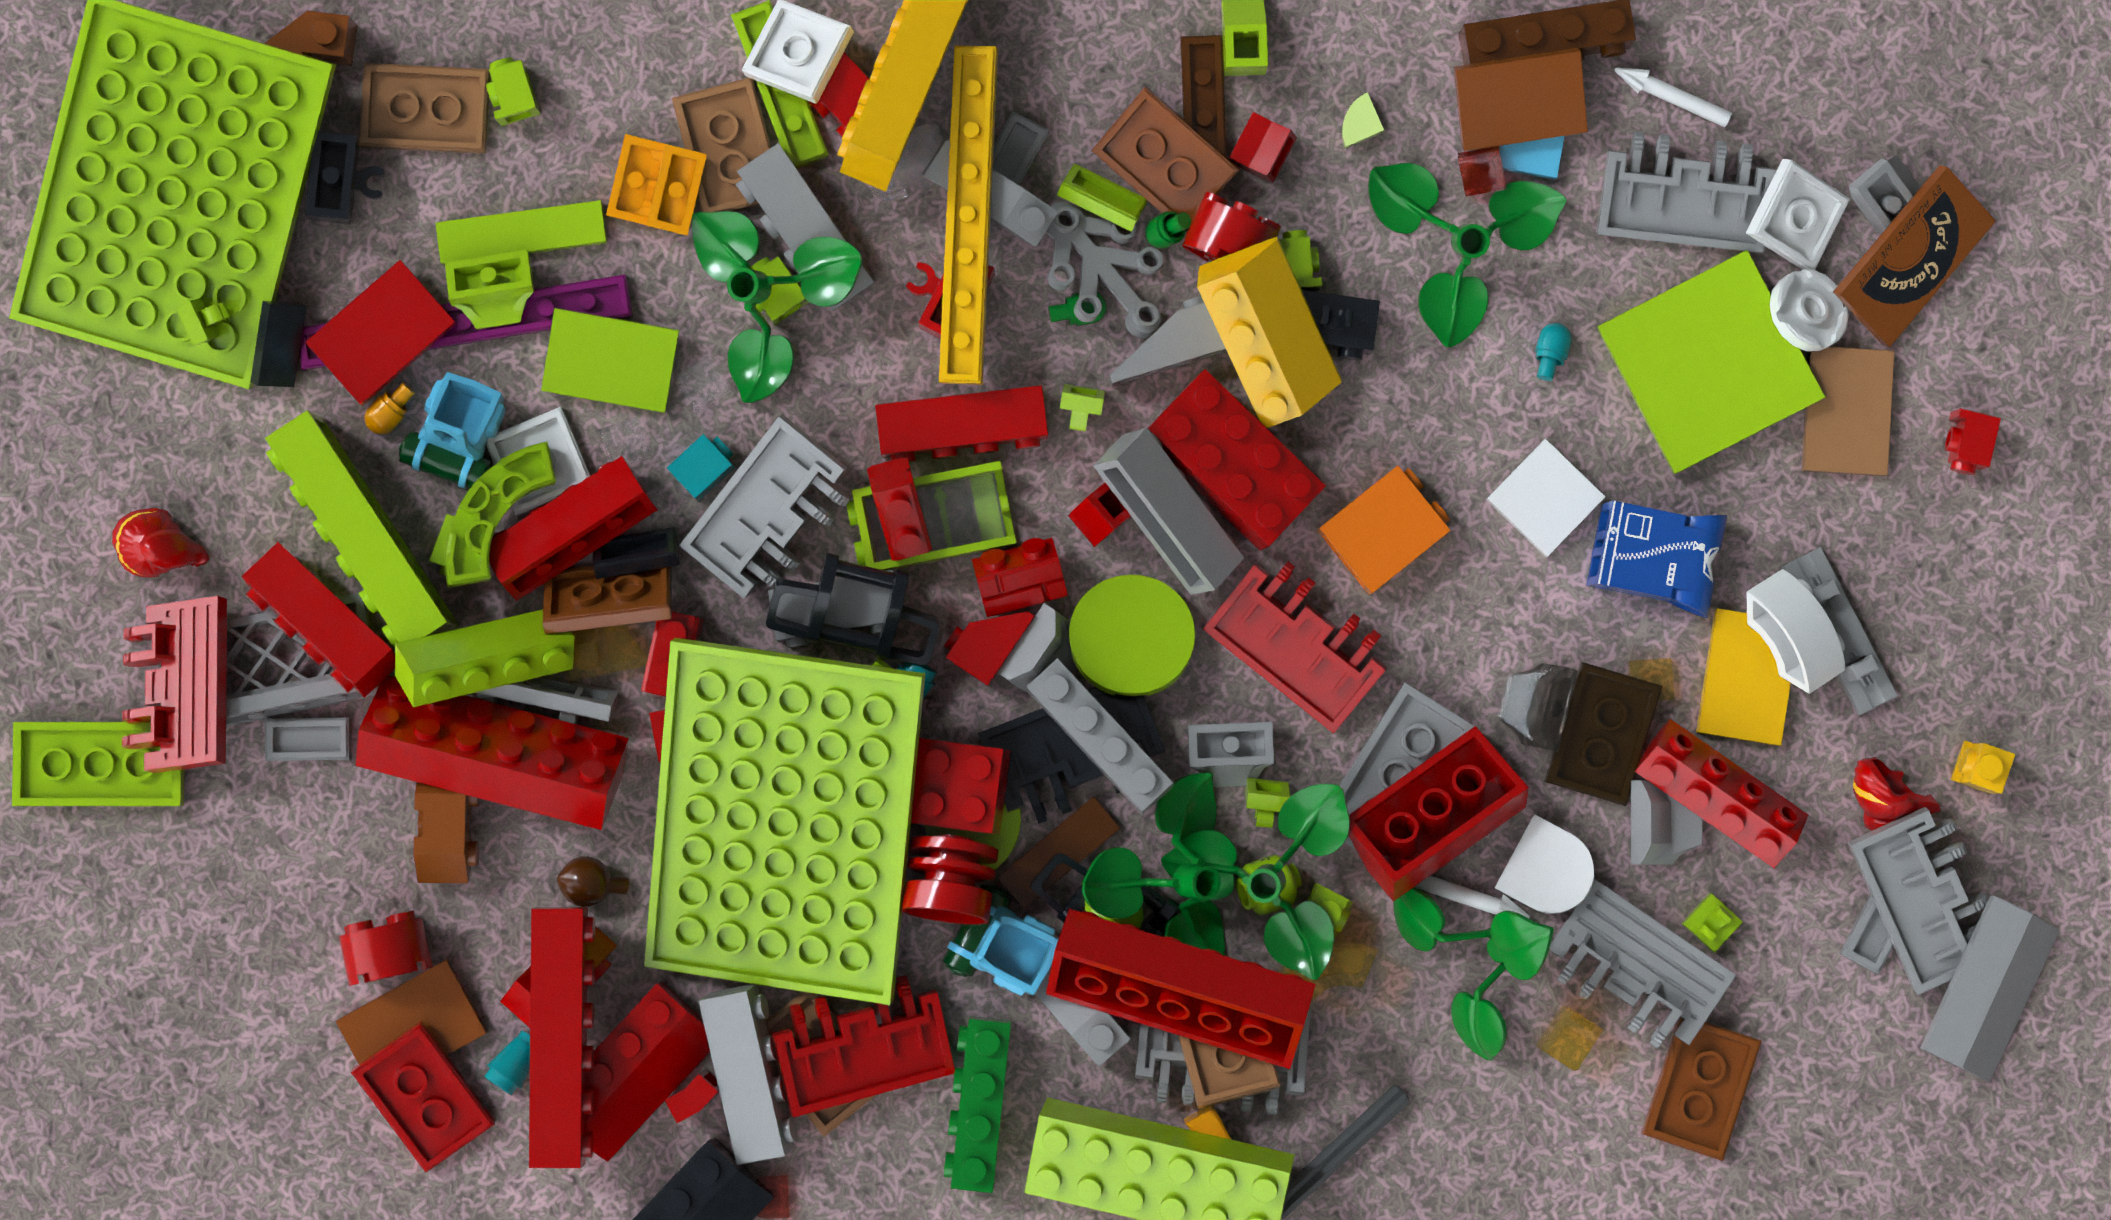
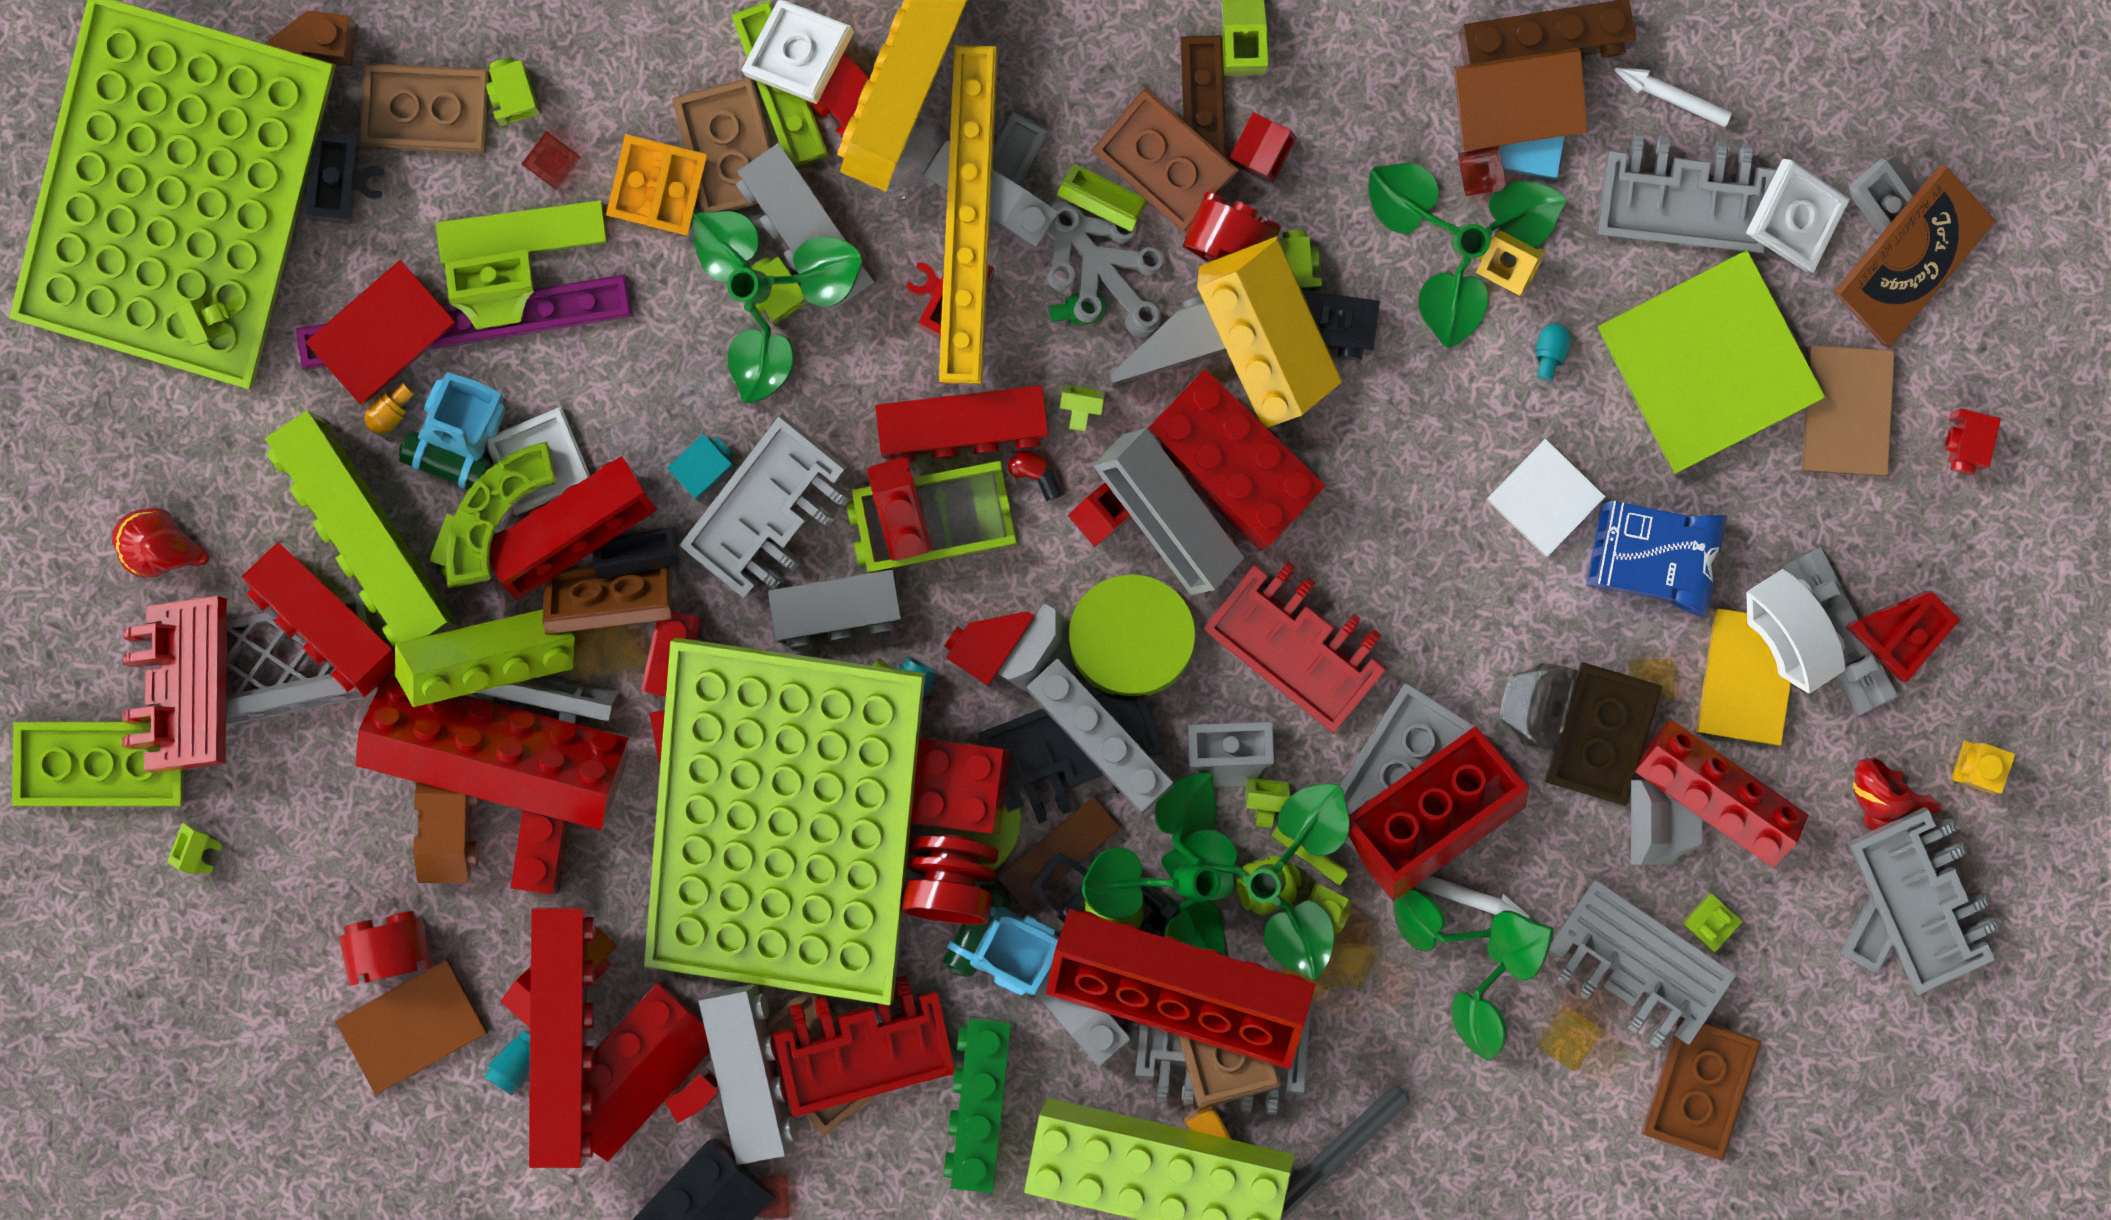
black tile [250,301,307,387] -> none
light grey tile [265,717,351,761] -> none
red tile [351,1021,495,1173] -> none
lime tile [541,308,680,413] -> none
reddish brown piece [557,856,629,907] -> none
black bar [766,552,939,665] -> none
red brick [971,538,1068,618] -> none
green cylinder [1145,211,1192,249] -> none
orange brick [1316,465,1451,595] -> none
yellowish green tile [1342,92,1384,149] -> none
white tile [1495,814,1595,914] -> none
white tile [1769,269,1849,351] -> none
light grey slope [1920,895,2060,1083] -> none
none -> lime tile [167,822,222,875]
none -> red brick [510,810,570,895]
none -> clear red tile [521,131,581,191]
none -> arm [1008,451,1065,502]
none -> lime tile [1270,824,1348,886]
none -> yellow brick [1476,231,1546,296]
none -> red wing [1845,591,1960,682]

